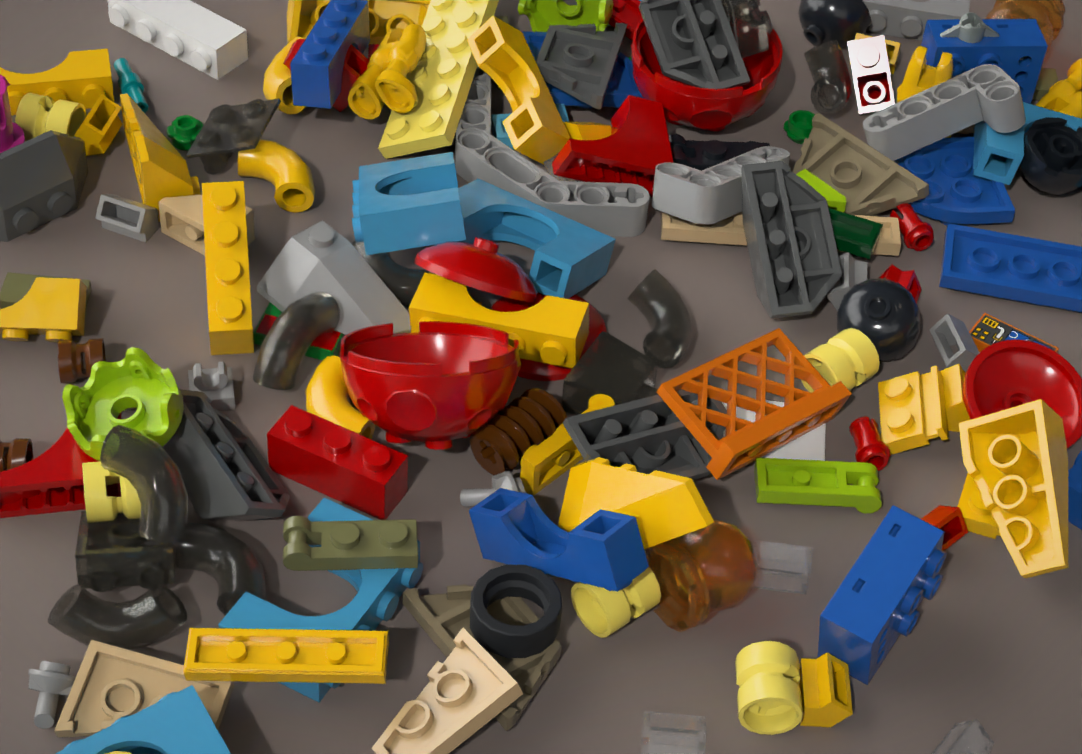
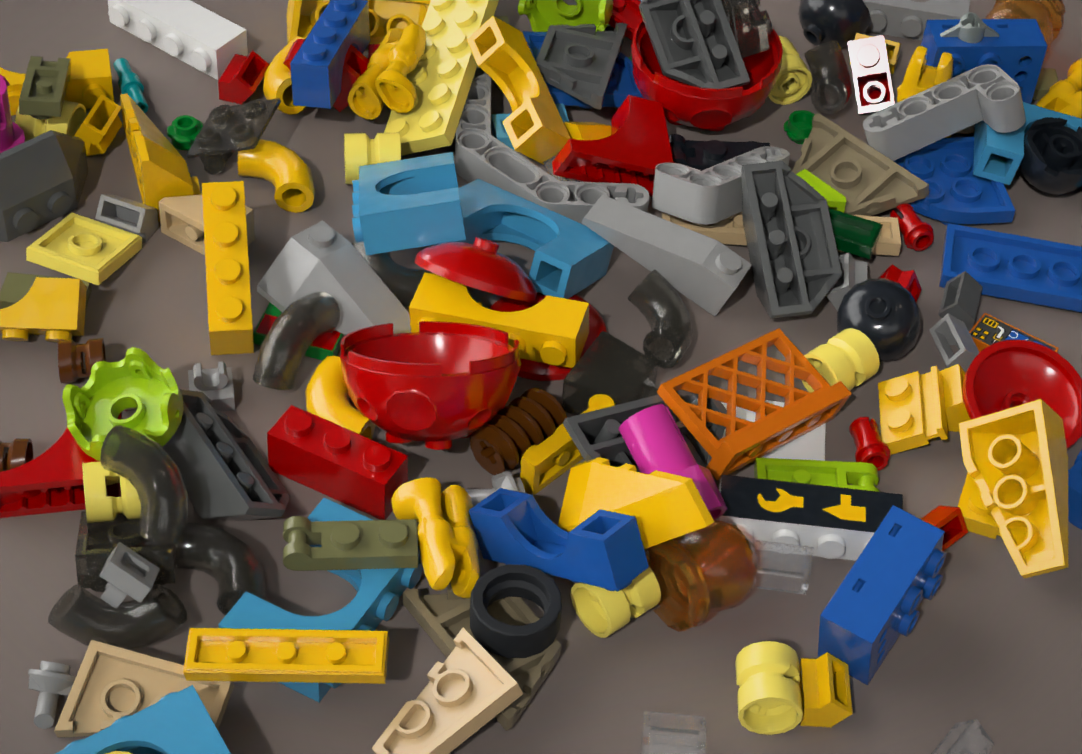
none -> olive plate [19,56,71,119]
none -> light yellow tile [26,213,142,286]
none -> light grey tile [99,542,160,609]
none -> red piece [218,50,270,104]
none -> light yellow wheel [344,132,401,184]
none -> yellow piece [391,477,480,598]
none -> light grey wedge [581,195,752,317]
none -> dark pink piece [618,404,727,539]
none -> brick [714,475,903,561]
none -> light yellow wheel [768,36,812,105]
none -> dark grey piece [938,271,982,331]

